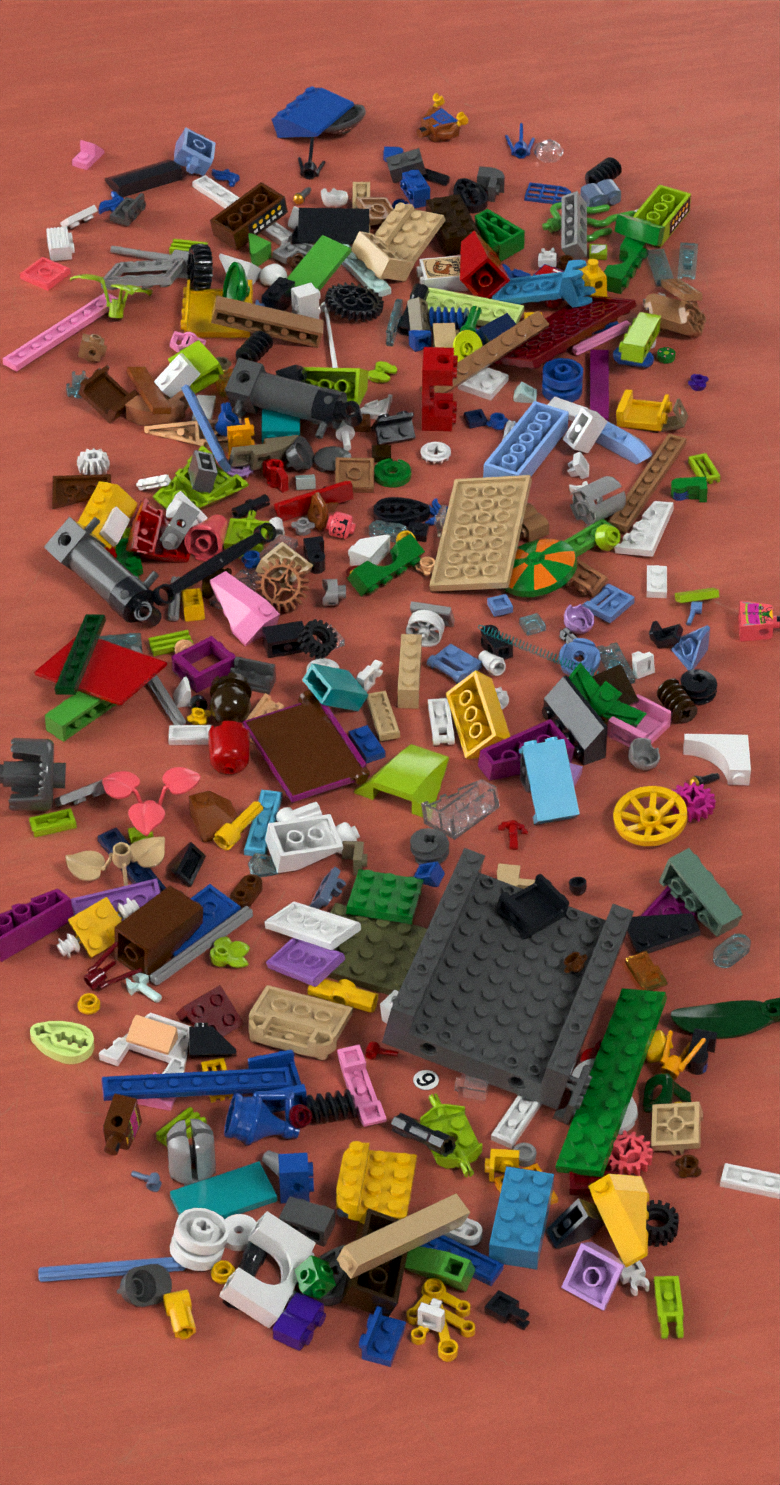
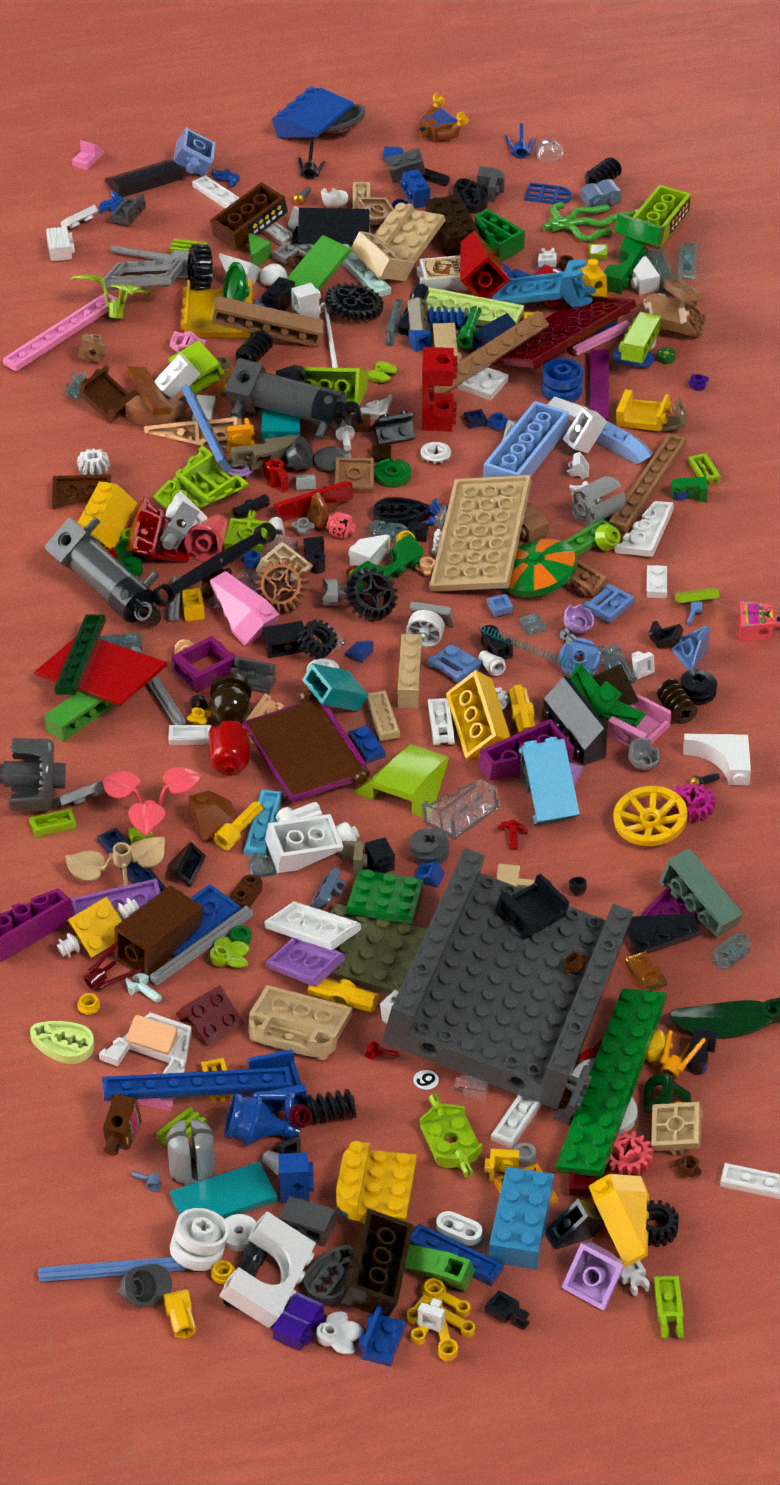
coral tile [20,257,71,291] -> none
white tile [99,506,130,547] -> none
white axle [136,474,171,491] -> none
lime tile [148,630,193,656] -> none
white slope [173,677,191,708] -> none
dark grey brick [188,450,217,493] -> none
black slope [189,1023,237,1057] -> none
blue axle [215,402,243,436] -> none
green brick [294,1255,336,1300] -> none
bright pink slope [337,1044,387,1127] -> none
tan brick [337,1194,470,1279] -> none
white plate [356,660,383,692] -> none
black axle [391,1113,456,1157] -> none
neon yellow dish [453,330,483,362] -> none
light aqua slope [513,381,537,403] -> none
light grey brick [561,191,587,260] -> none
none -> green tile [229,925,252,945]
none -> black slope [273,1135,301,1154]
none -> white plate [316,1311,365,1354]
none -> black gear [344,567,398,621]
none -> blue slope [345,641,373,663]
none -> black brick [365,837,395,873]
none -> white piece [432,529,442,556]
none -> yellow piece [509,685,535,734]
none -> white slope [631,256,660,295]

